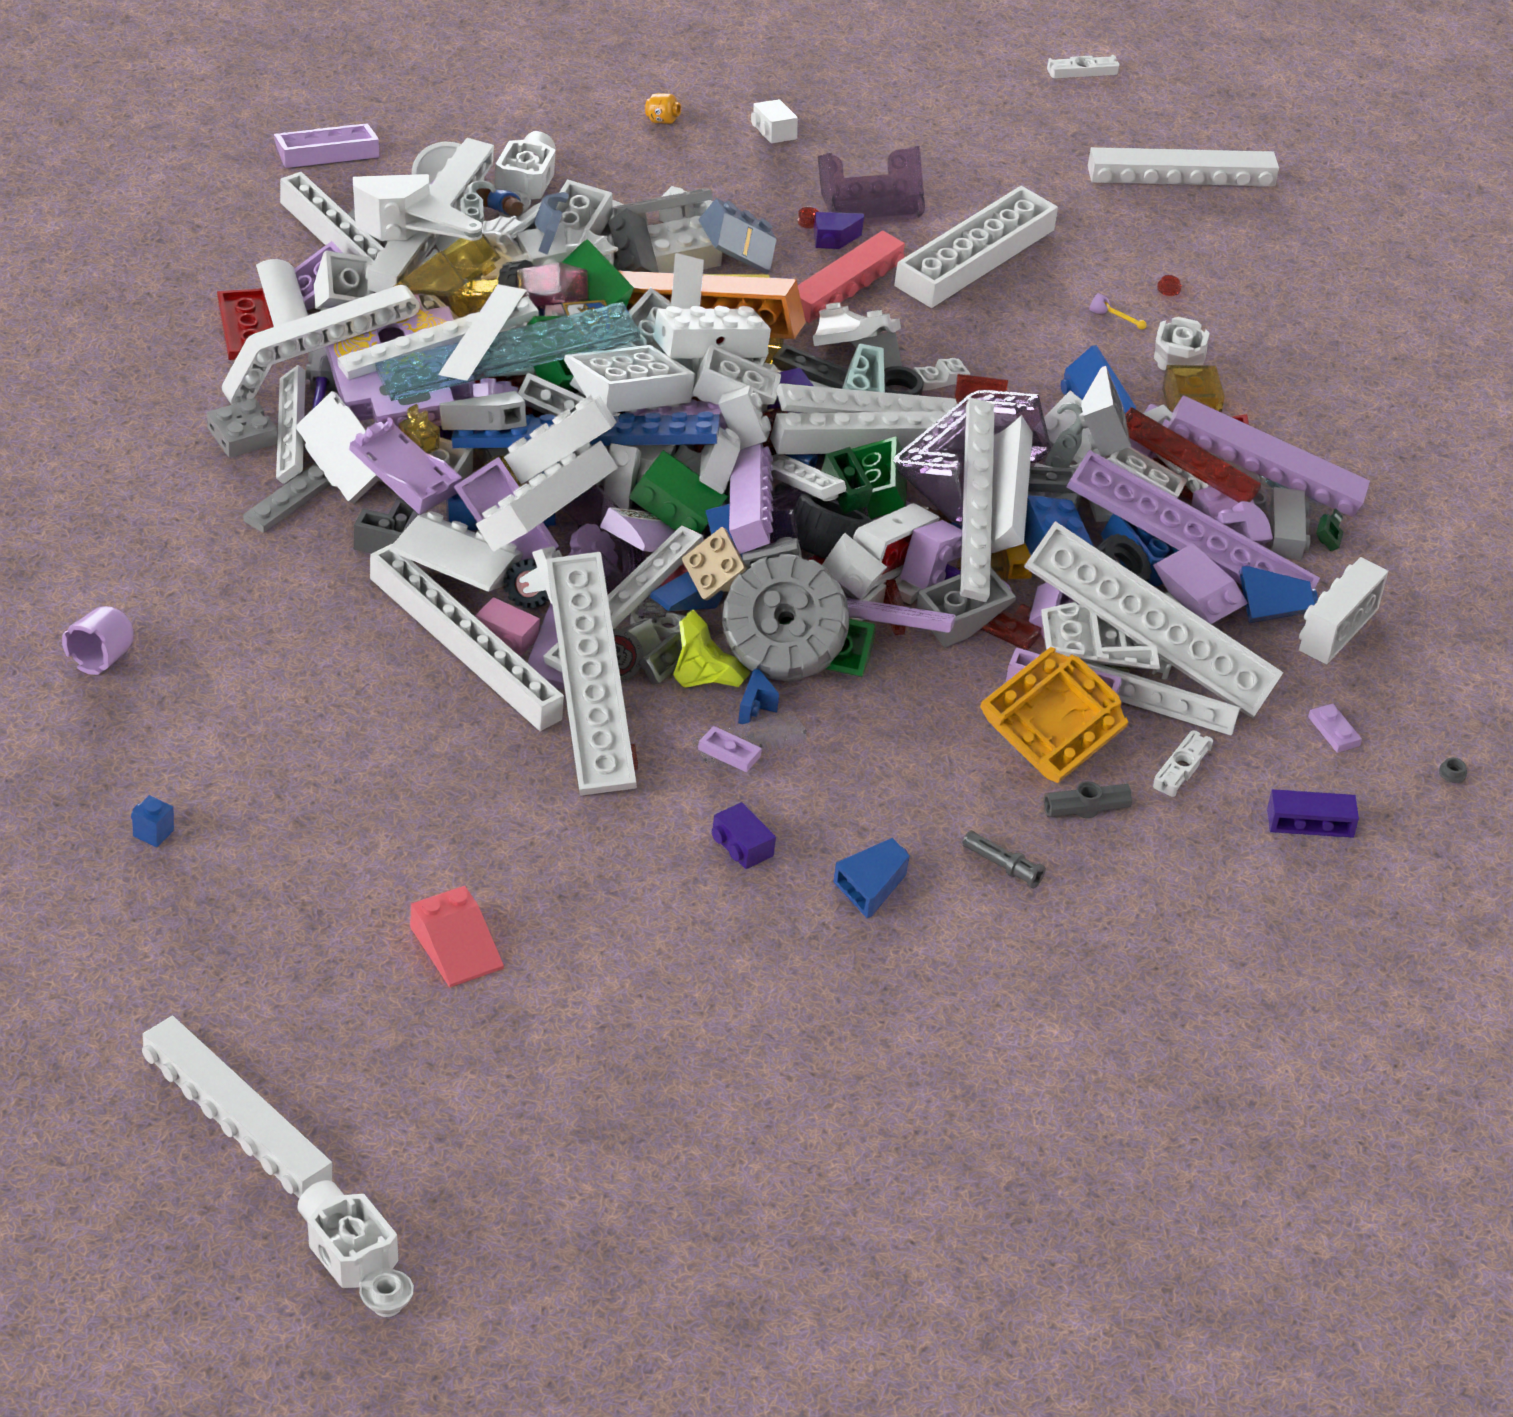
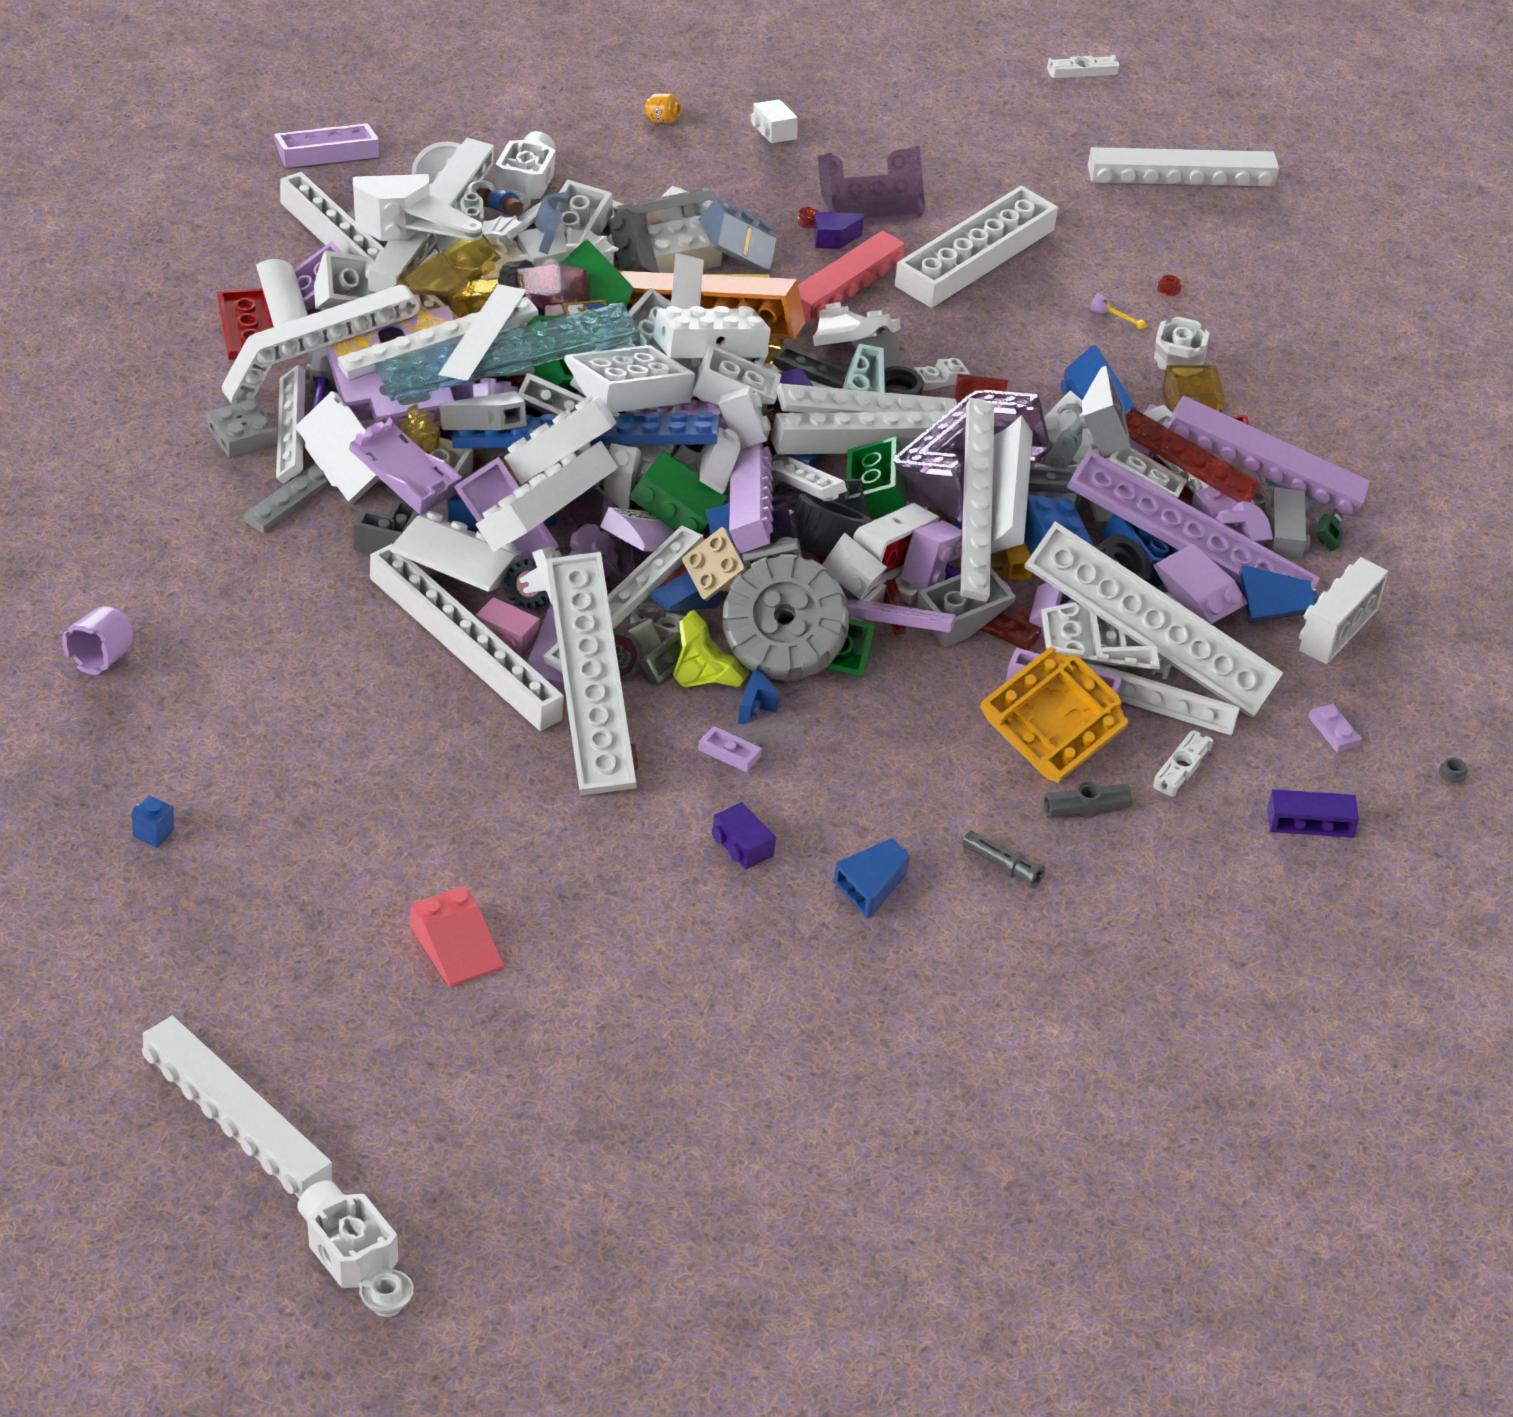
dark green brick [822,447,873,514] -> none

